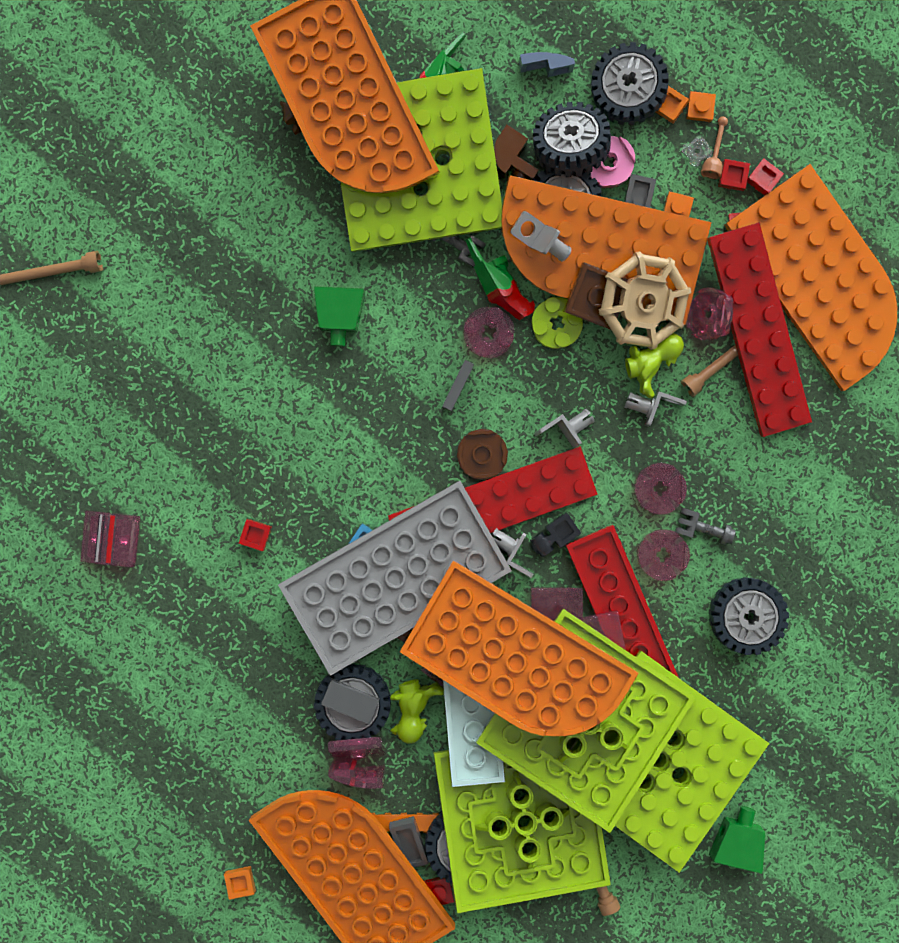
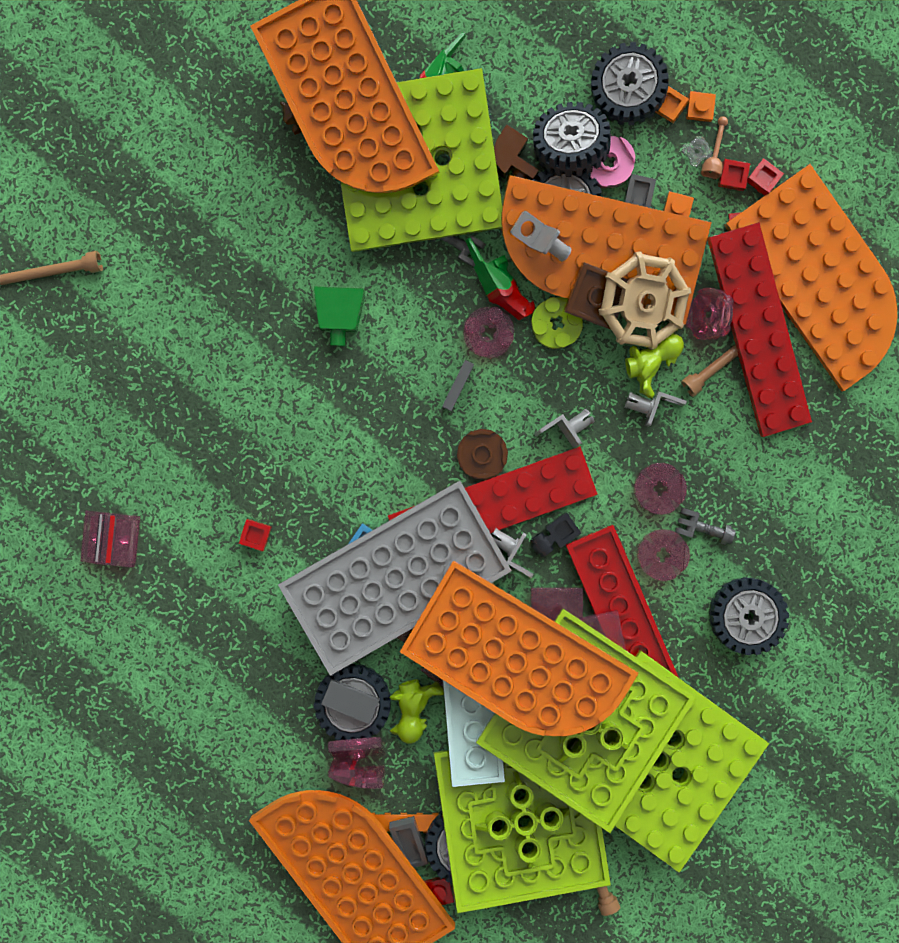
orange plate [224,866,256,900] -> none
sand blue slope [519,52,575,77] -> none
green torso [709,806,765,874] -> none

